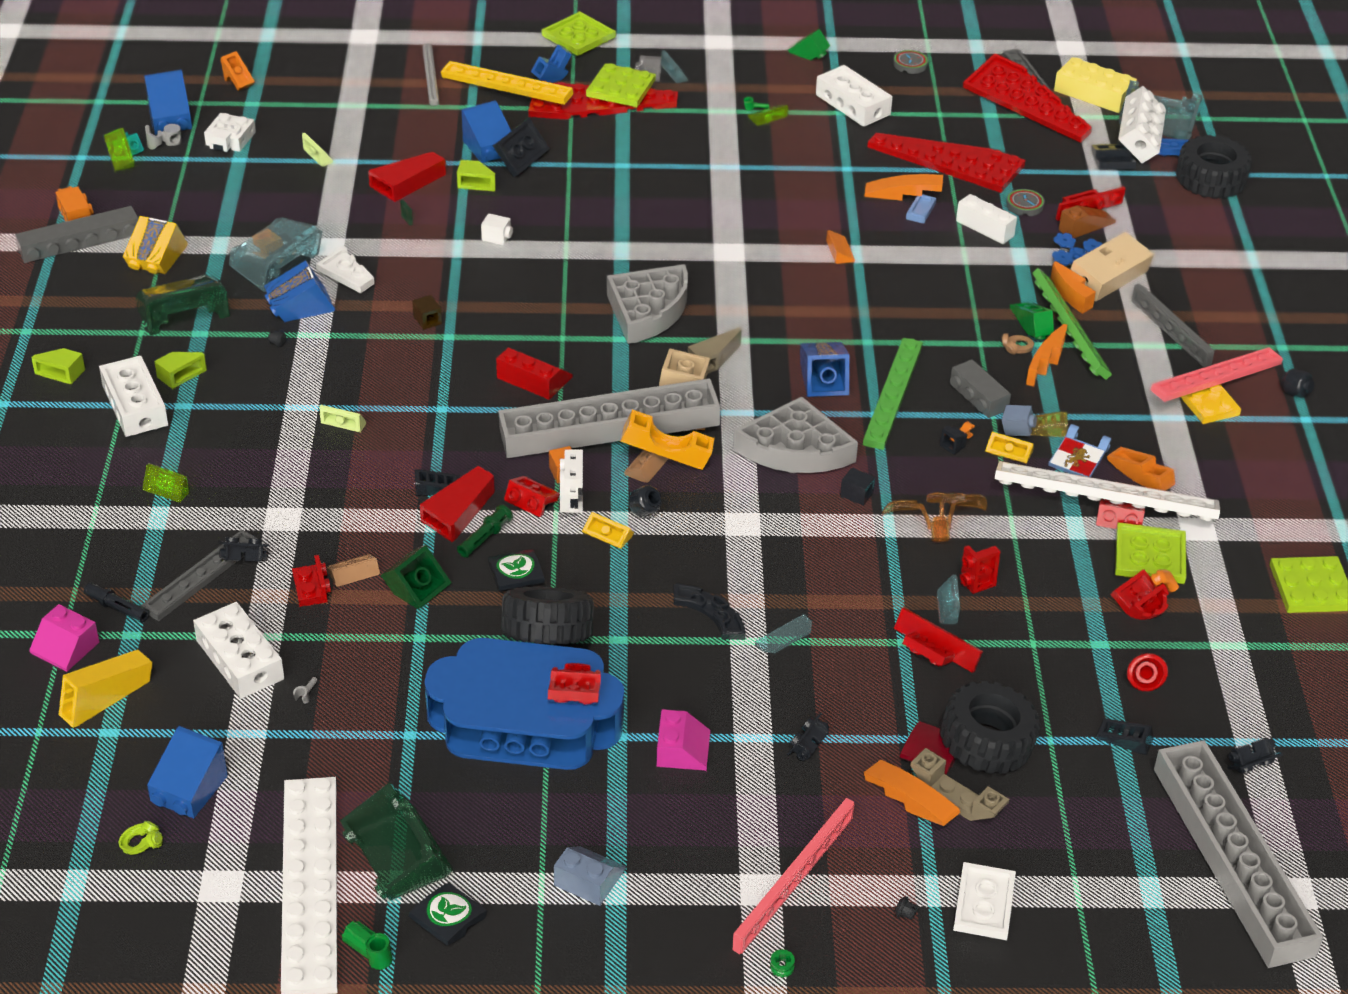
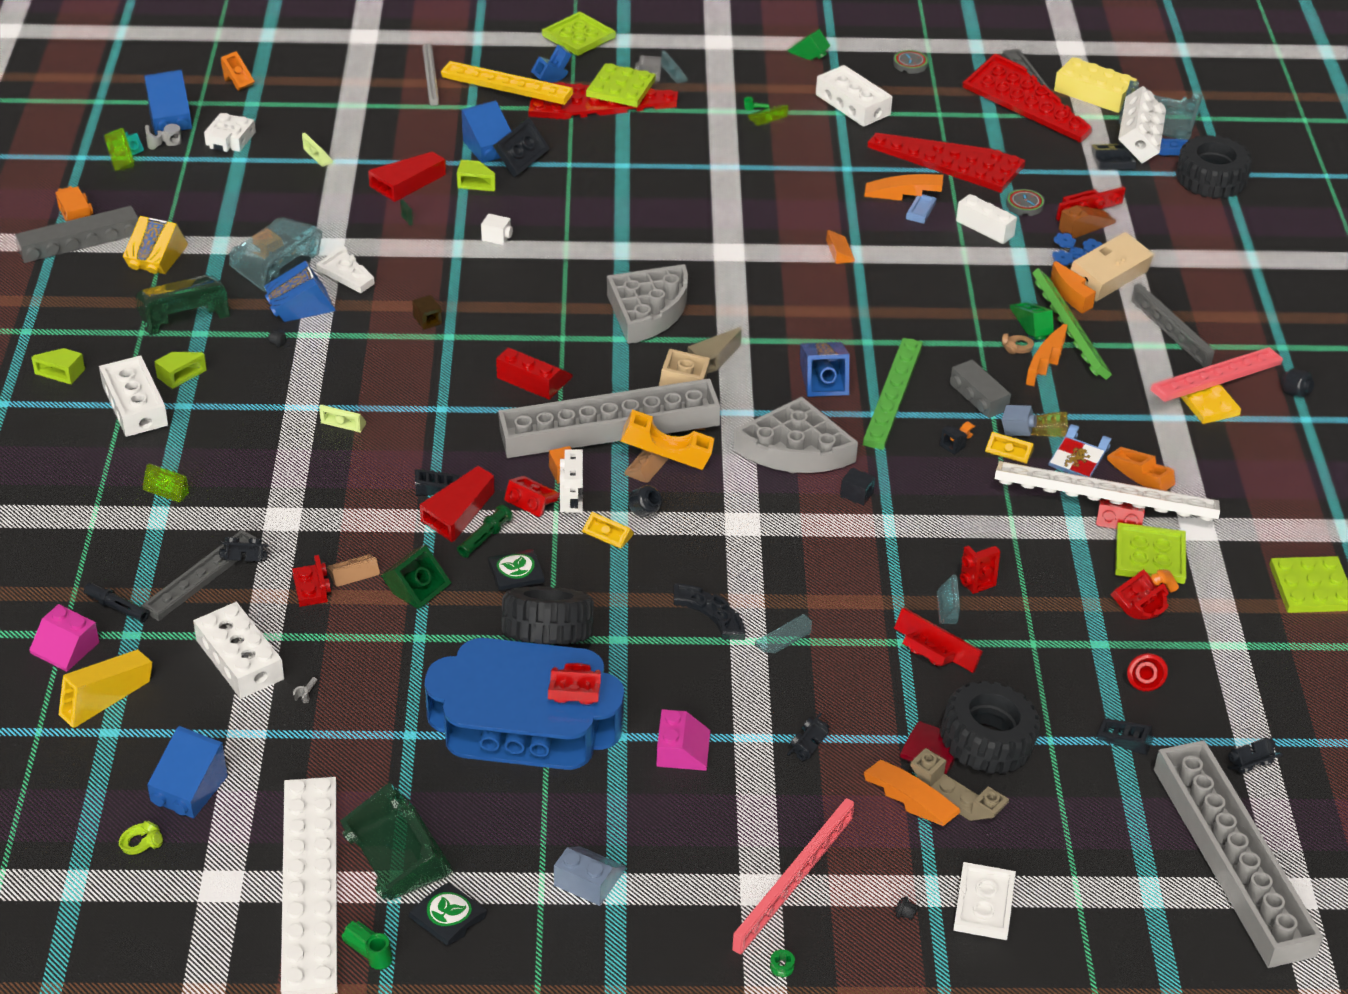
clear orange plant [882,492,987,542] -> none

